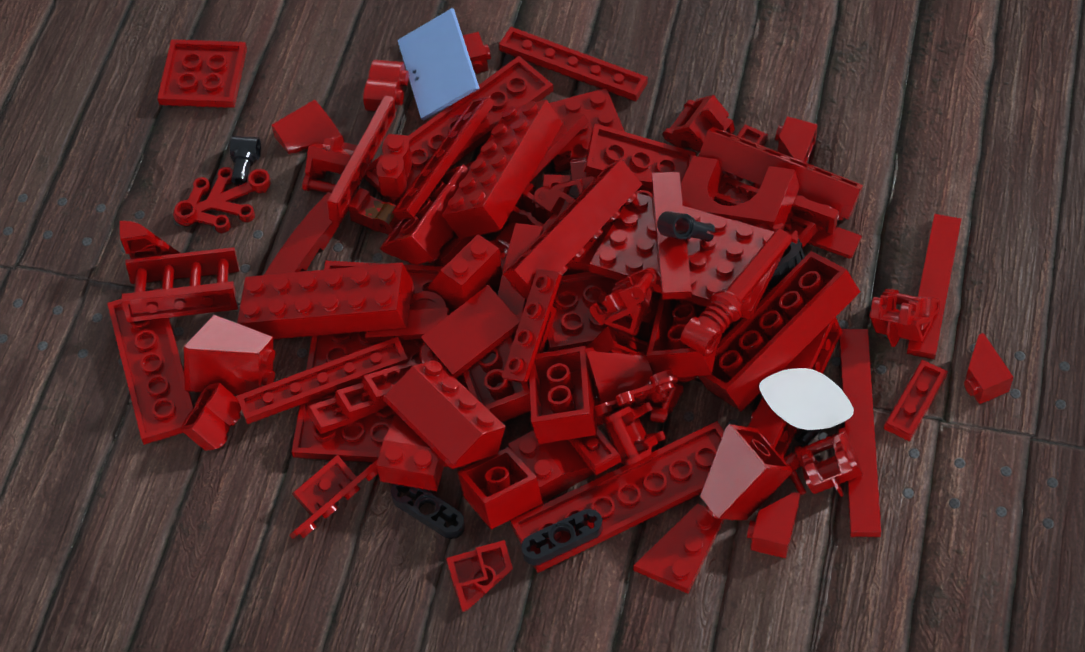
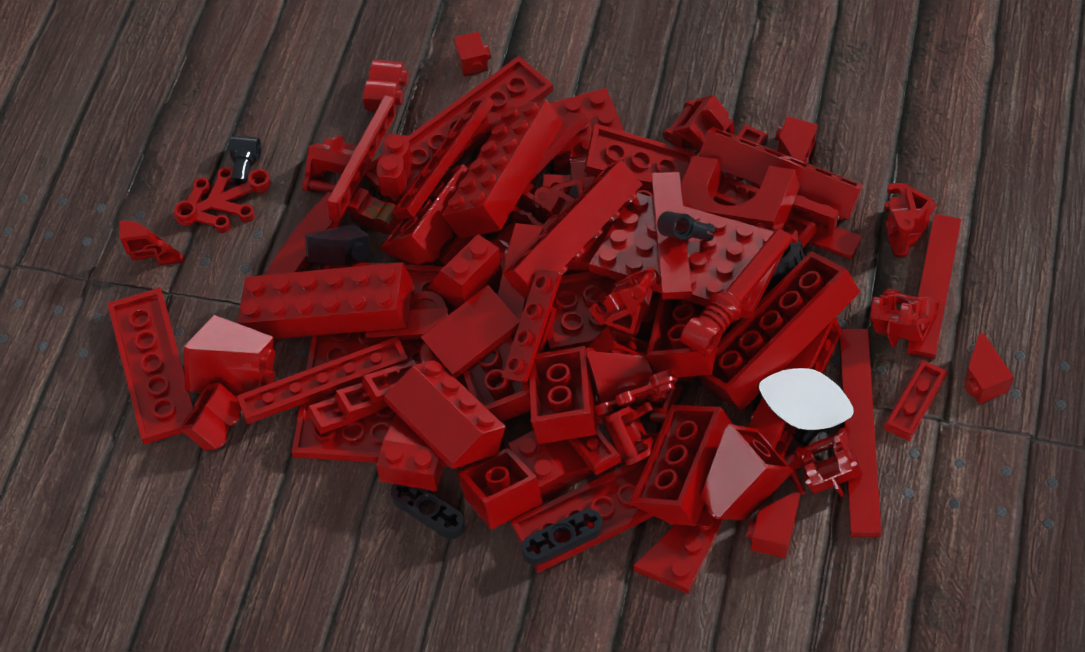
red fence [121,247,239,322] -> none
red plate [157,39,247,108] -> none
red slope [271,100,345,154] -> none
red bracket [289,455,378,539] -> none
light blue container [398,8,479,121] -> none
red slope [446,540,513,612] -> none
red plate [499,27,648,102] -> none
none -> black slope [305,224,370,266]
none -> red slope [630,405,733,526]
none -> red piece [884,183,937,258]

